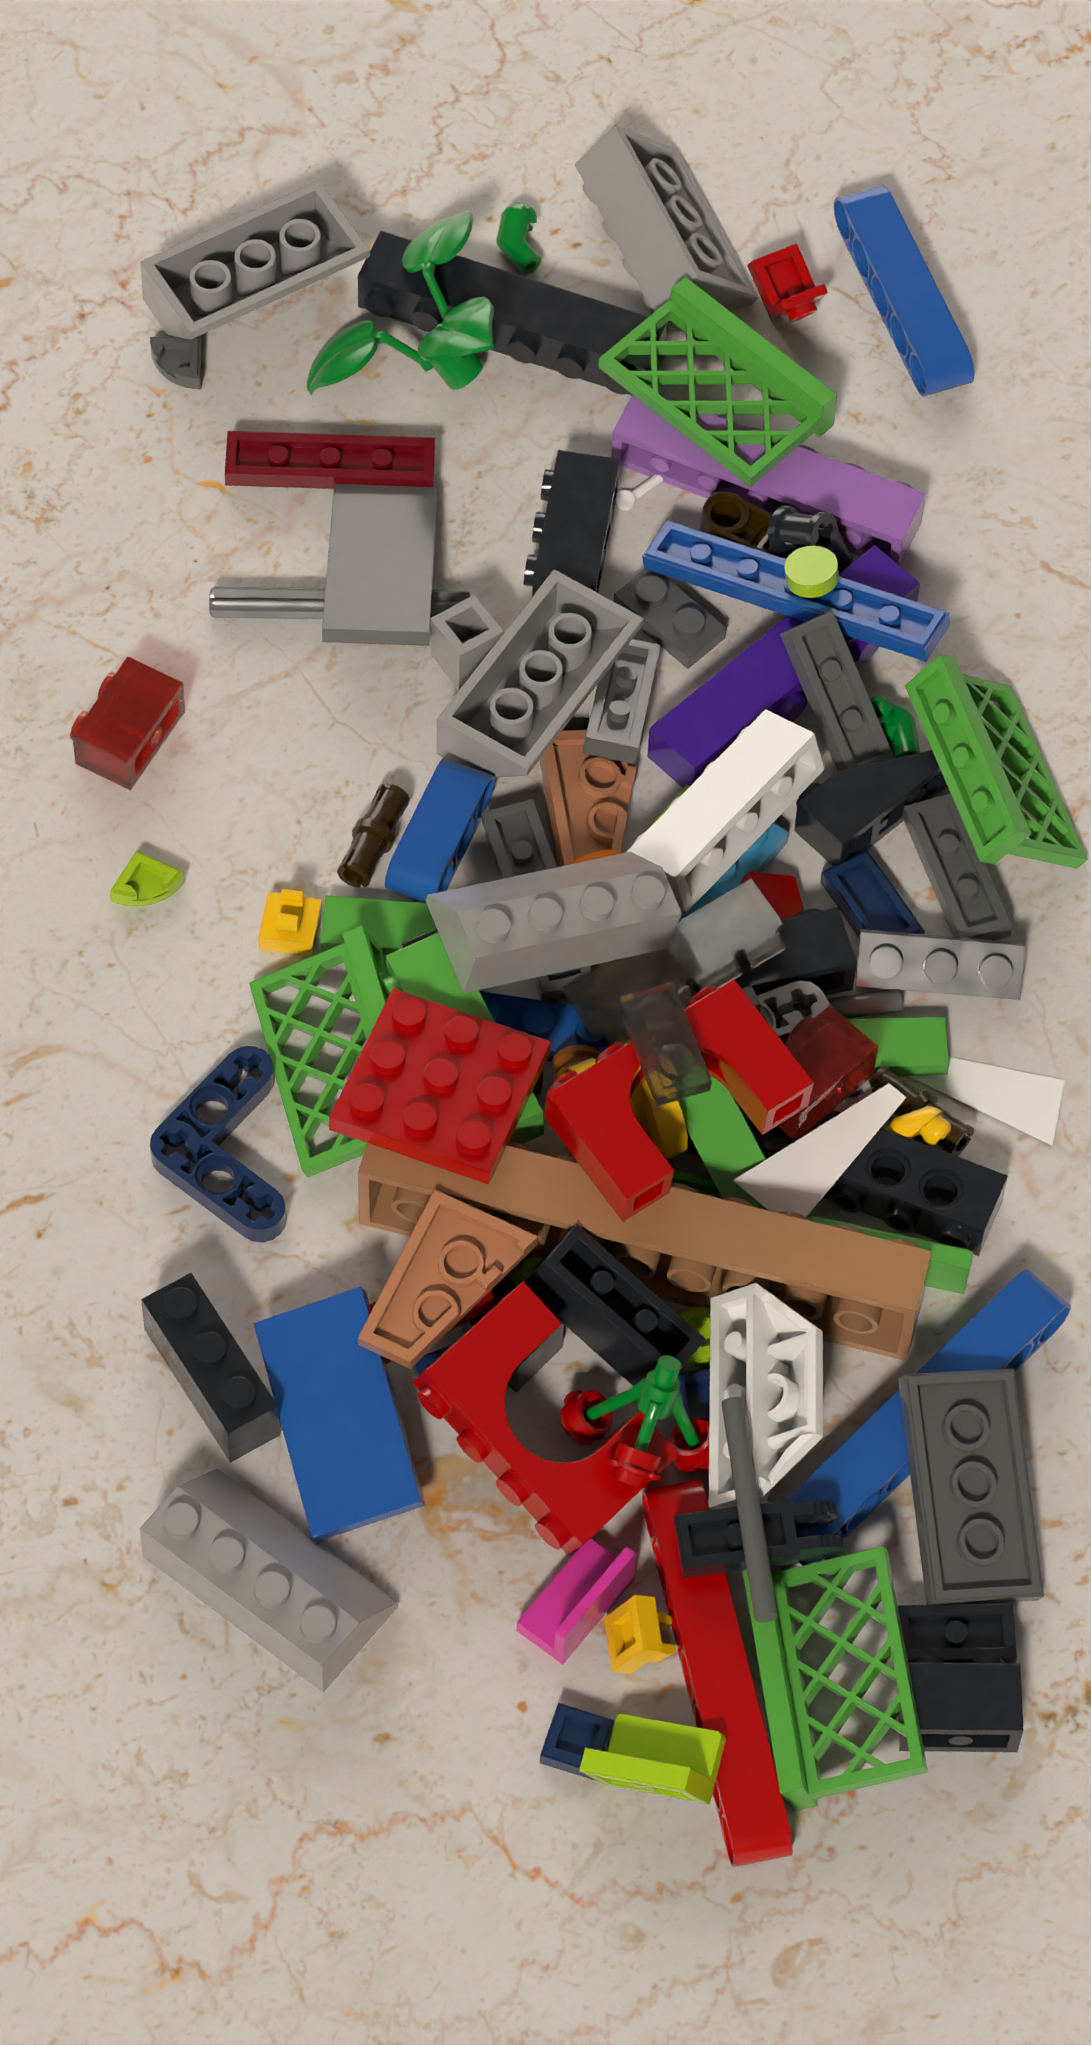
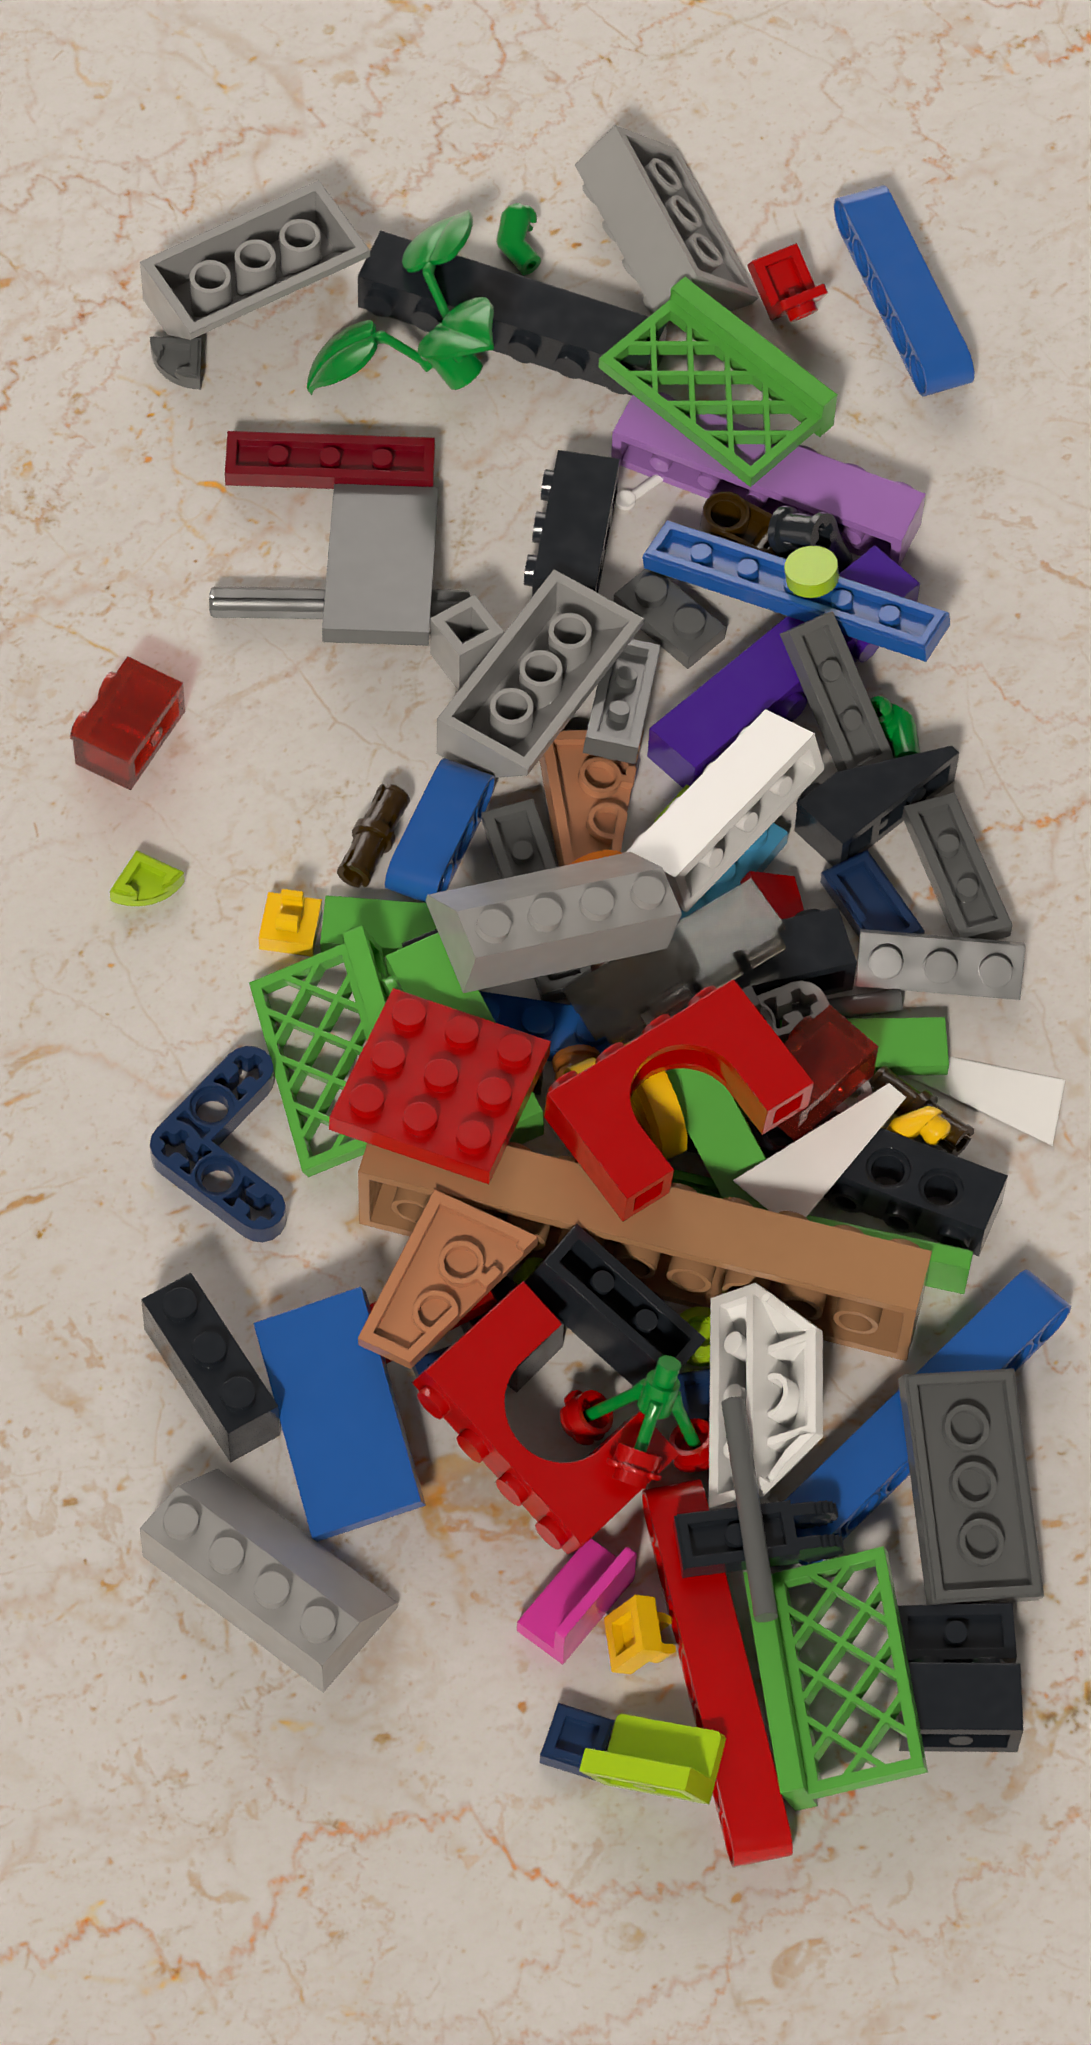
clear smoke plate [618,982,712,1107] -> none
bright green fence [905,654,1088,868] -> none

